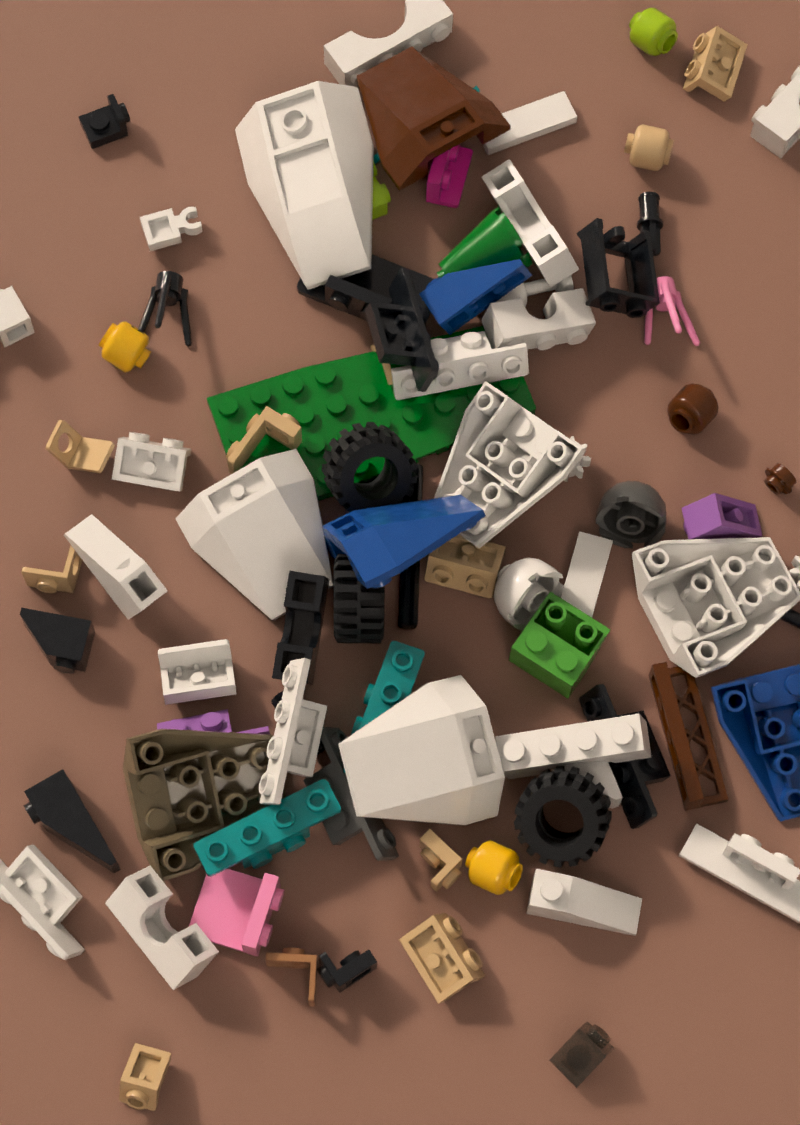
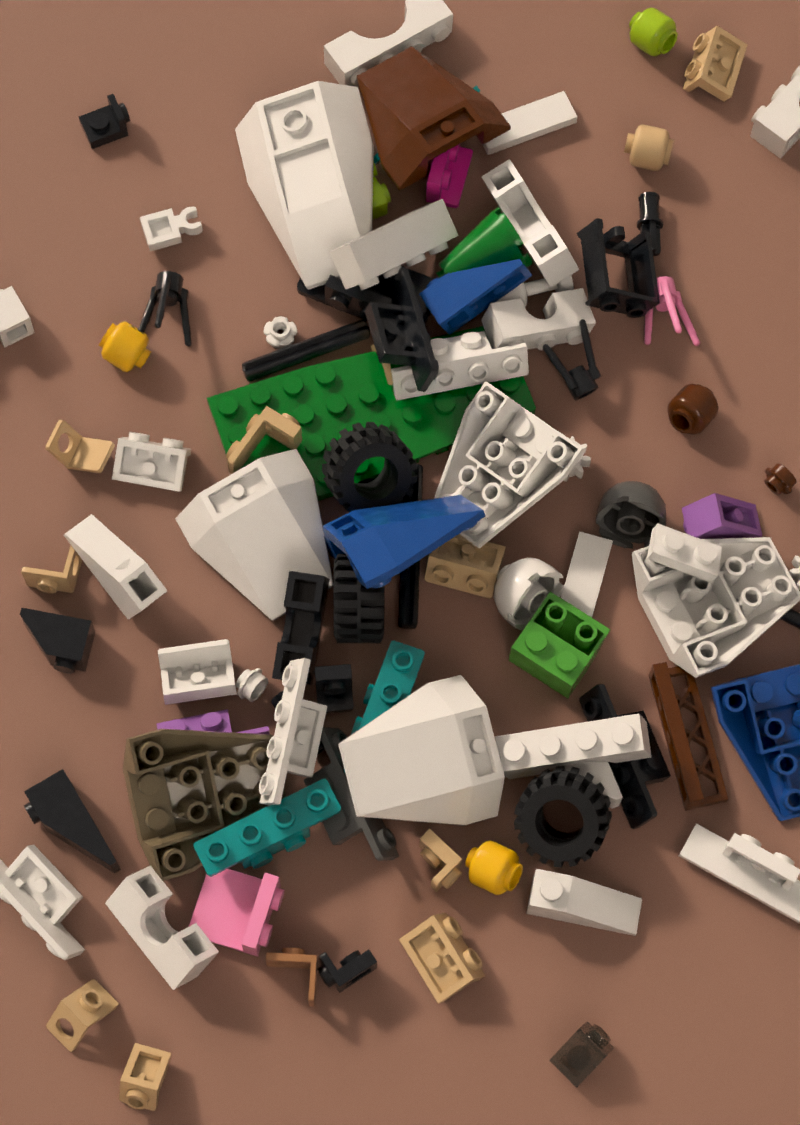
none -> tan bracket [46,979,118,1052]
none -> white plate [236,668,268,702]
none -> black axle [242,319,370,381]
none -> white plate [264,316,297,349]
none -> black bracket [315,664,354,713]
none -> white brick [329,199,459,291]
none -> black plant [543,319,602,401]
none -> white plate [647,523,722,583]

